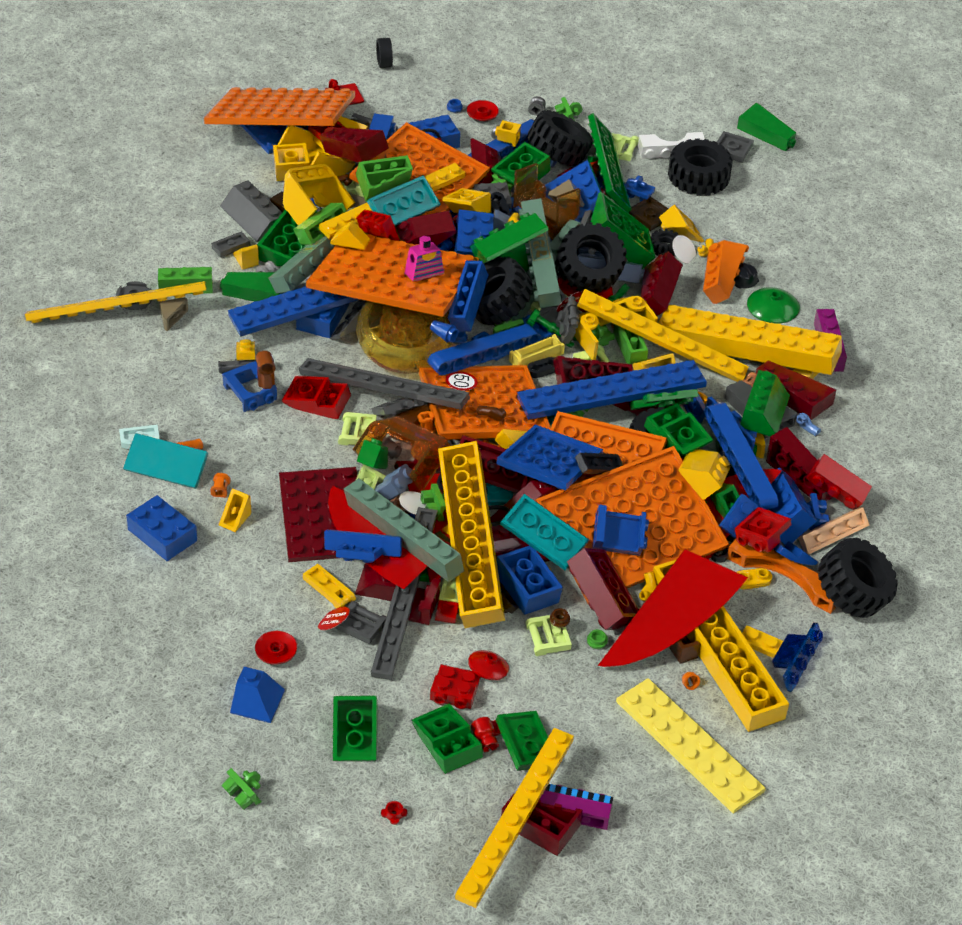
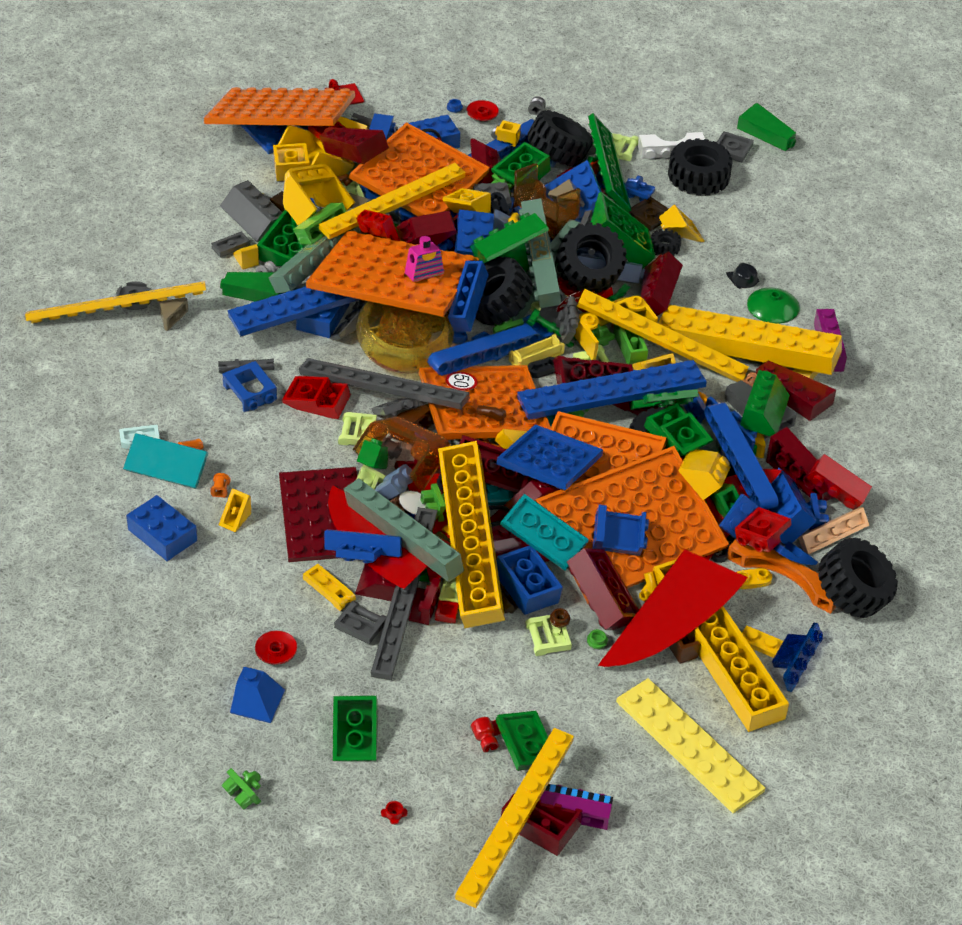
bright green brick [158,267,213,294] -> none
yellow plate [236,339,255,360] -> none
dark orange piece [255,351,276,389] -> none
red sticker [318,607,350,630] -> none
yellow slope [330,220,370,250] -> none
bright green wedge [356,155,413,202] -> none
teal tile [367,175,441,226] -> none
black tyre [376,38,393,68] -> none
green slope [412,704,483,774] -> none
orange bush [417,411,436,436] -> none
blue cone [430,320,459,343] -> none
red plate [430,664,481,709] -> none
red dish [468,650,509,680] -> none
bright green hips [554,97,583,121] -> none
black plate [575,453,623,474] -> none
white sticker [673,235,696,263] -> none
orange hinge [682,671,700,690] -> none
yellow arm [697,238,714,257] -> none
orange wedge [703,240,749,304] -> none
medium blue arm [796,413,821,436] -> none

